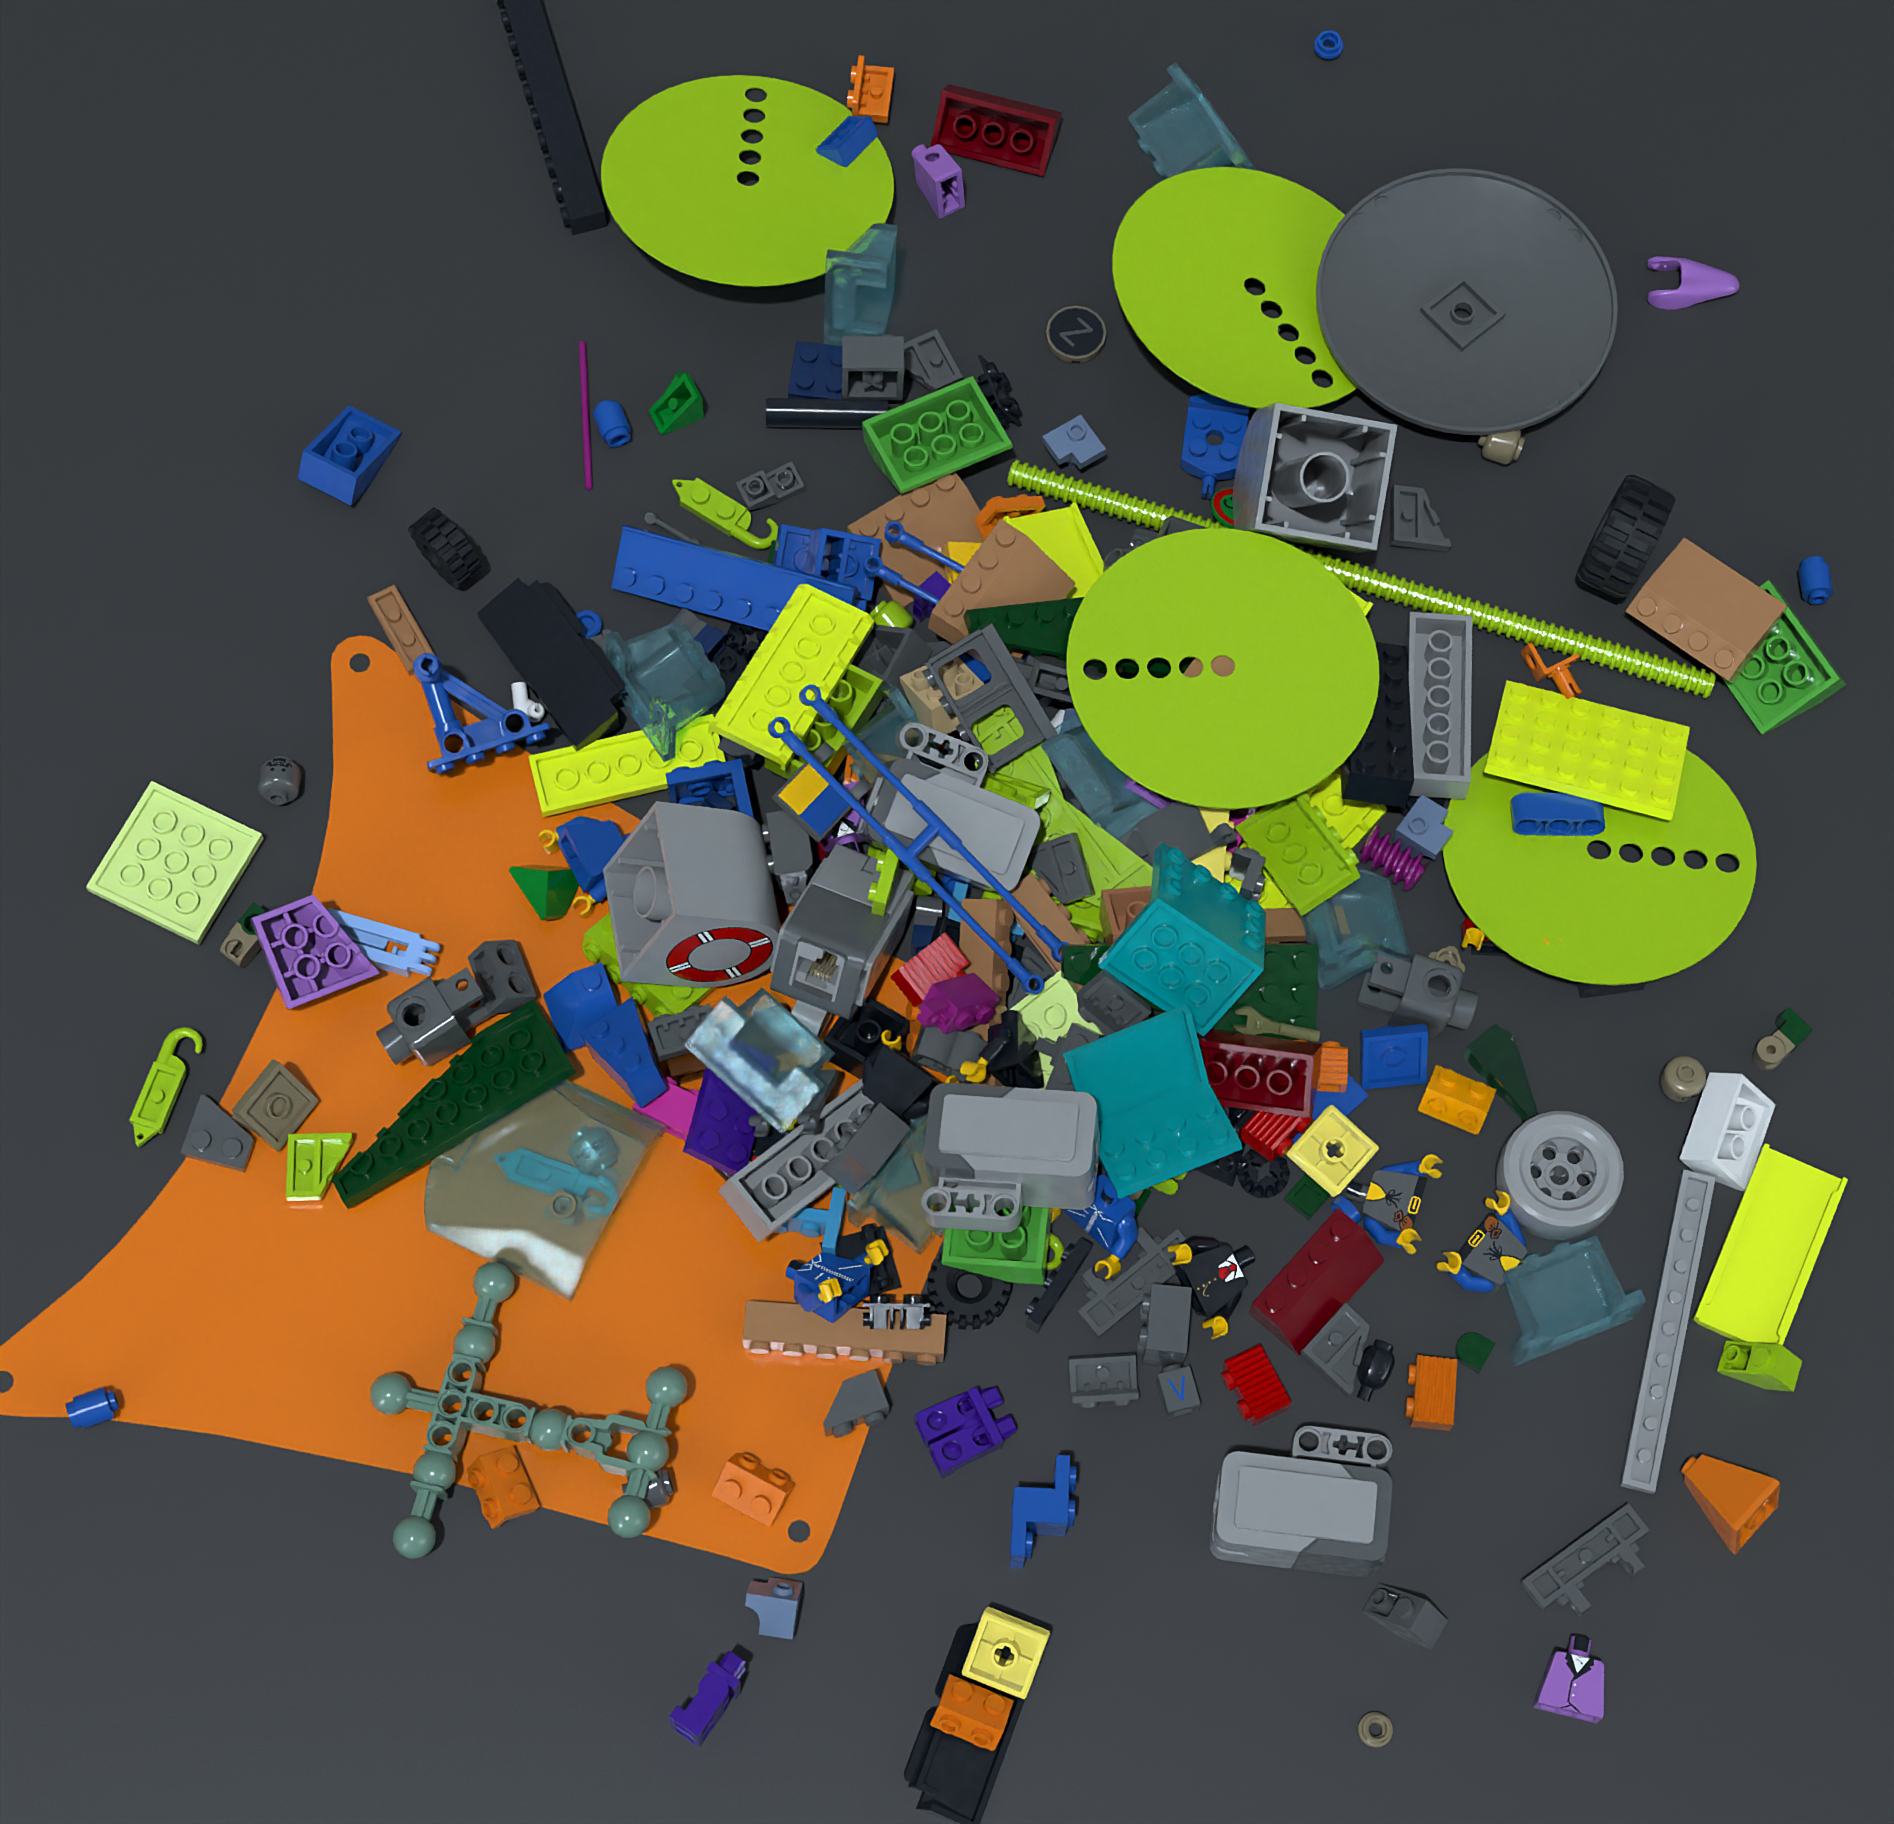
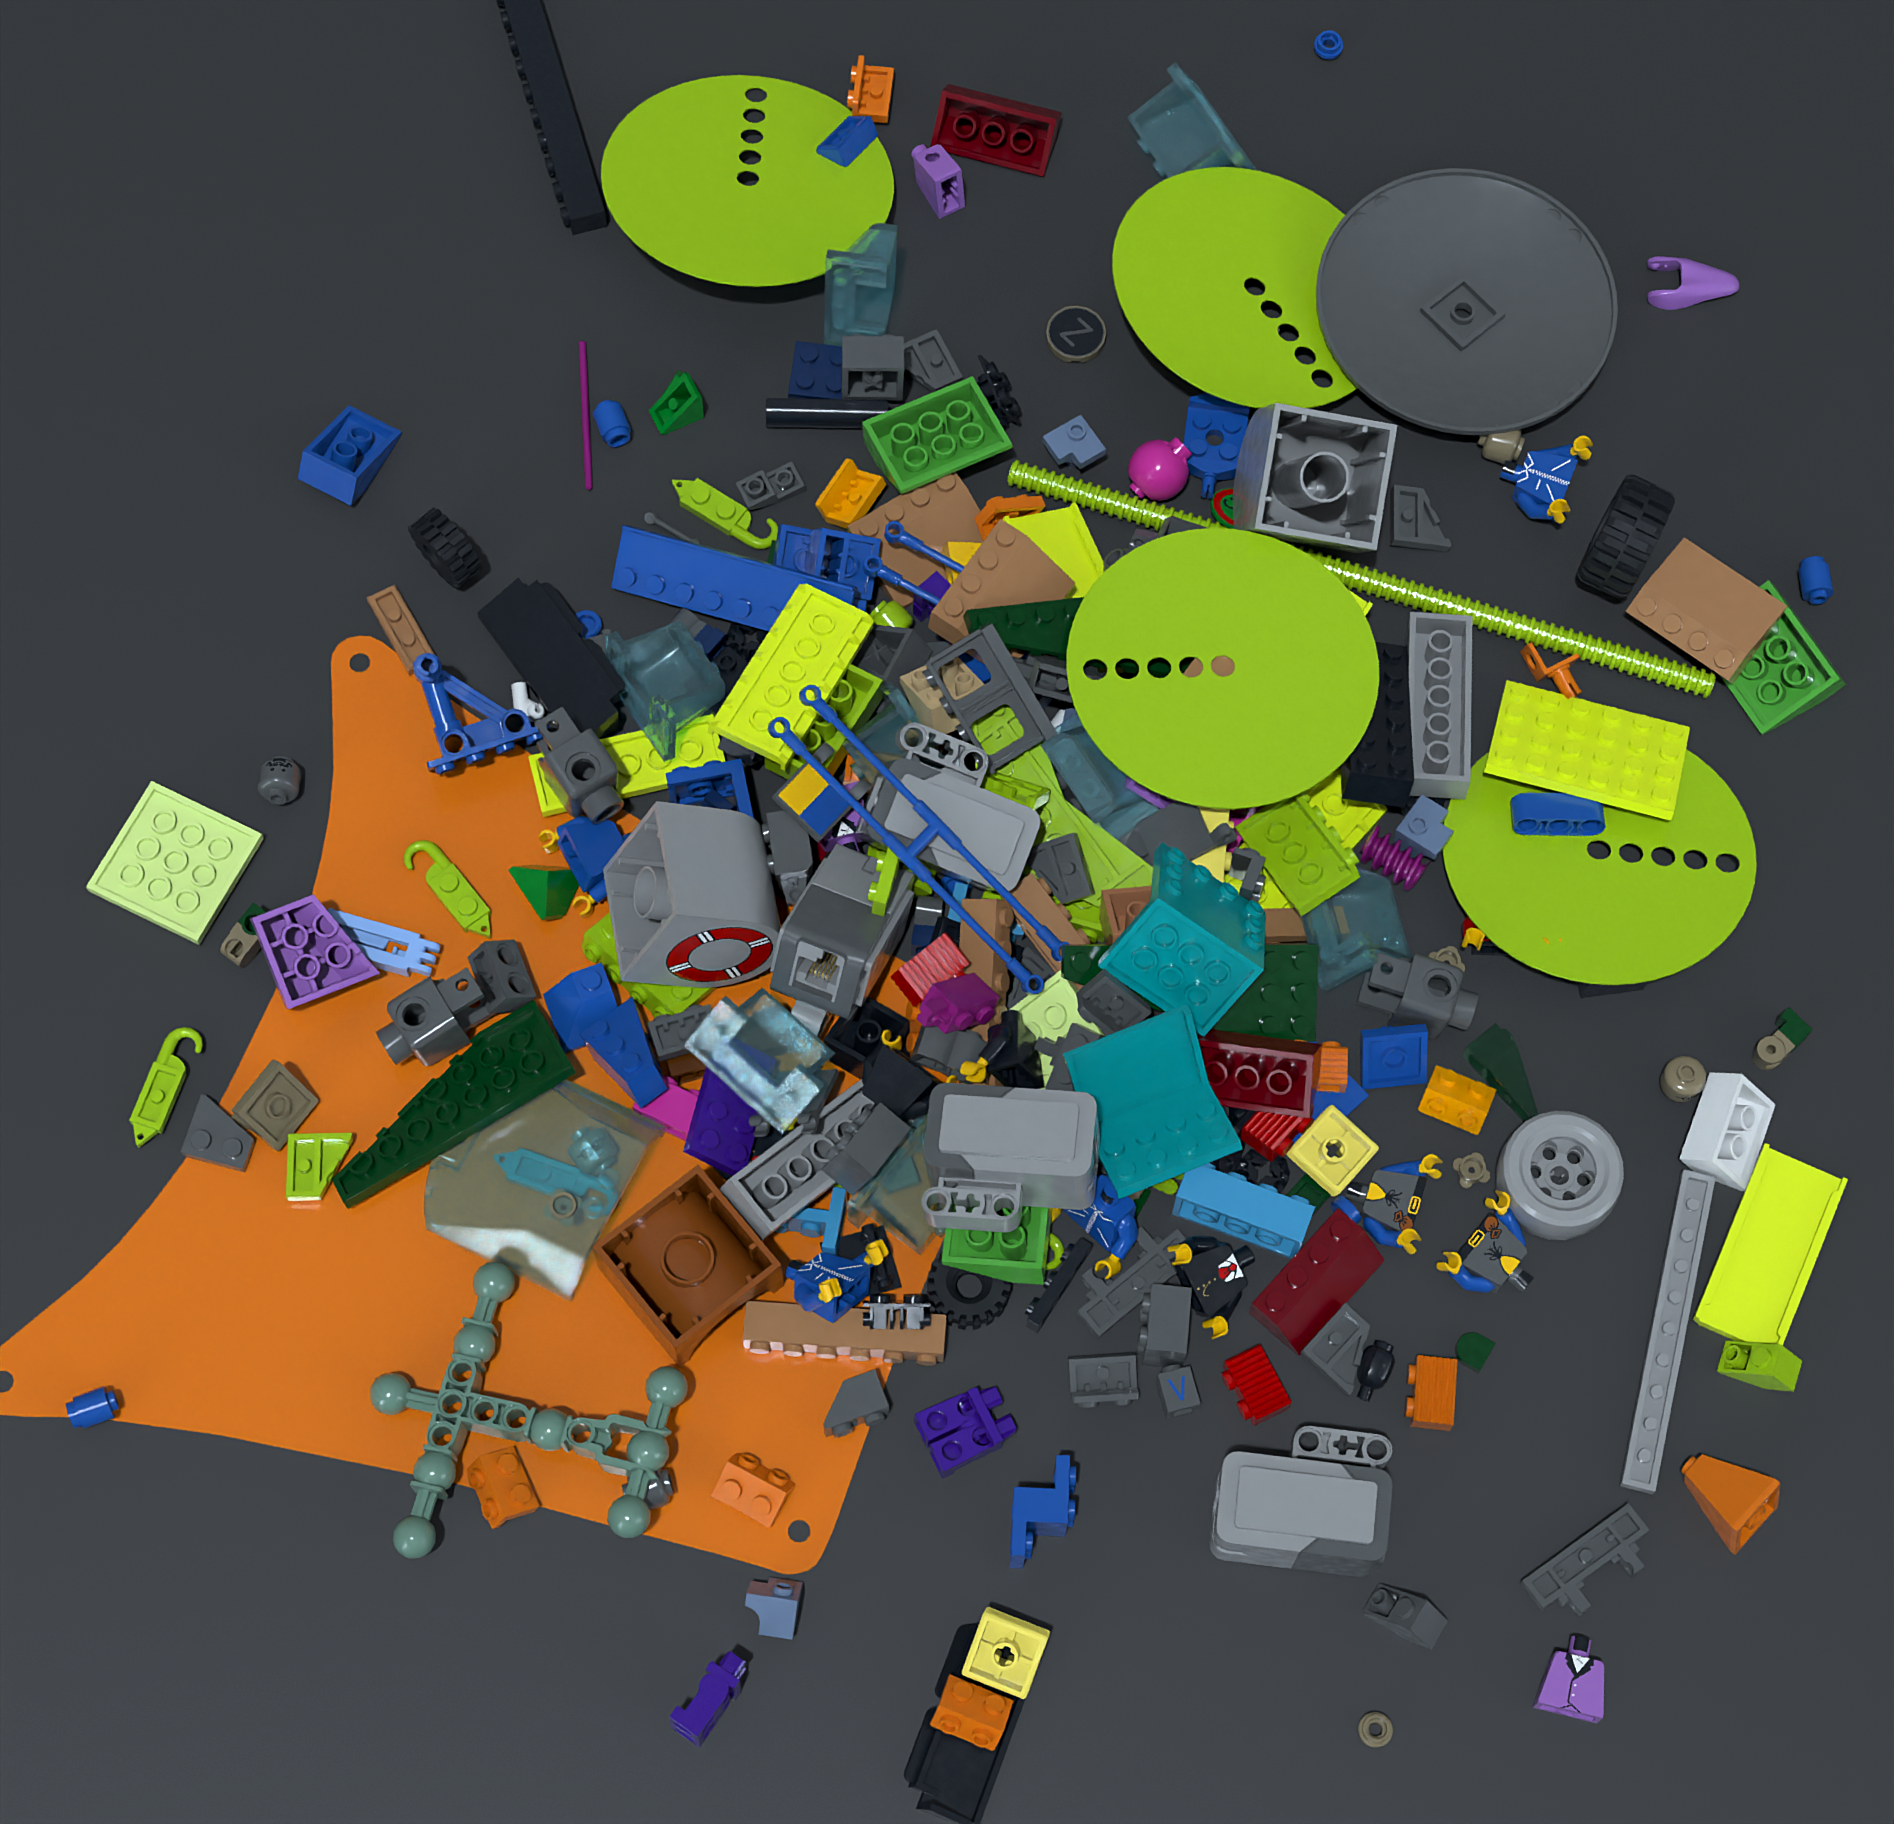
olive piece [1233,1005,1320,1043] -> none
clear light blue windscreen [1503,1235,1646,1367] -> none
none -> lime plate [404,840,491,939]
none -> dark grey piece [535,707,624,825]
none -> dark orange piece [592,1165,784,1368]
none -> light orange bracket [815,458,886,529]
none -> dark pink brick [1128,436,1192,501]
none -> dark azure brick [1172,1163,1315,1259]
none -> dark tan plate [1452,1152,1490,1189]
none -> blue torso [1500,436,1593,524]

